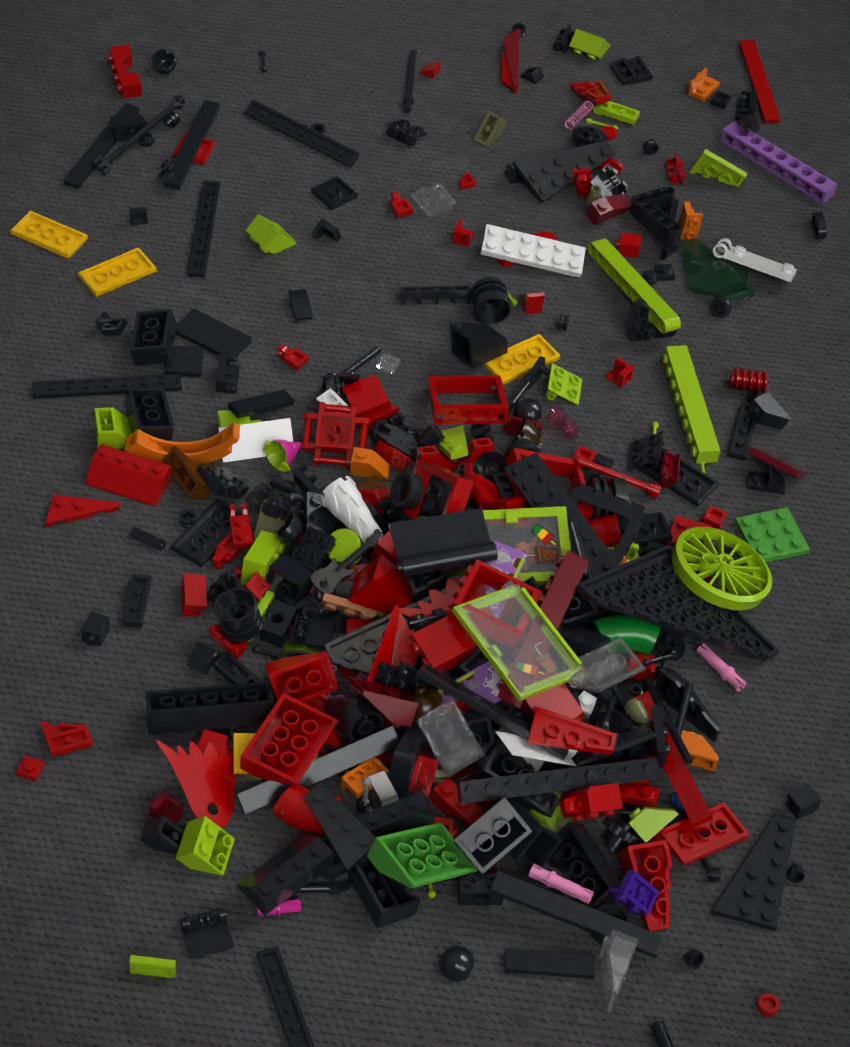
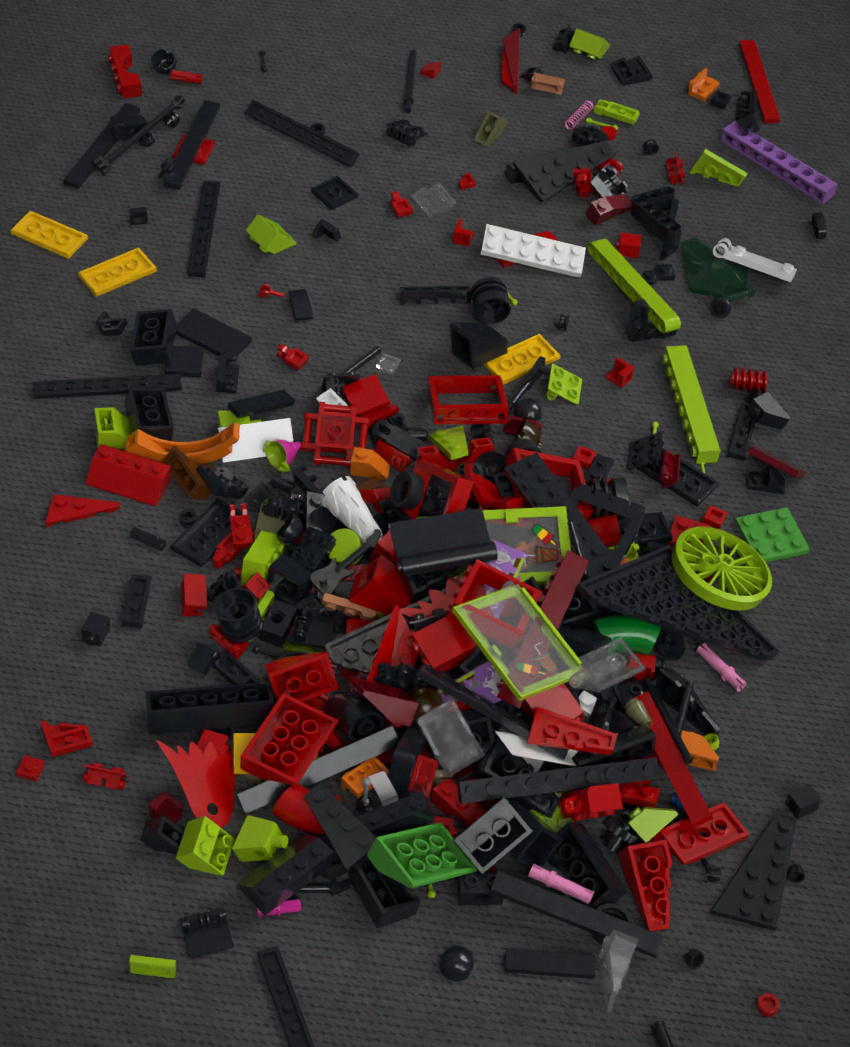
black panel [414,425,445,447] -> none
red slope [519,292,544,314] -> none
clear pink slope [548,405,579,441] -> none
red wing [570,81,611,104] -> none
red piece [575,457,662,499] -> none
olive cone [585,185,601,207] -> none
dark purple bracket [609,869,659,915] -> none
black hinge [642,650,678,666] -> none
black hinge [652,705,670,764] -> none
orange bracket [678,201,703,240] -> none
none -> red hinge [82,763,129,791]
none -> red axle [170,70,203,84]
none -> lime torso [232,815,288,862]
none -> red hand [259,284,284,298]
none -> nougat hinge [531,73,565,95]
none -> lime hinge [704,733,720,751]

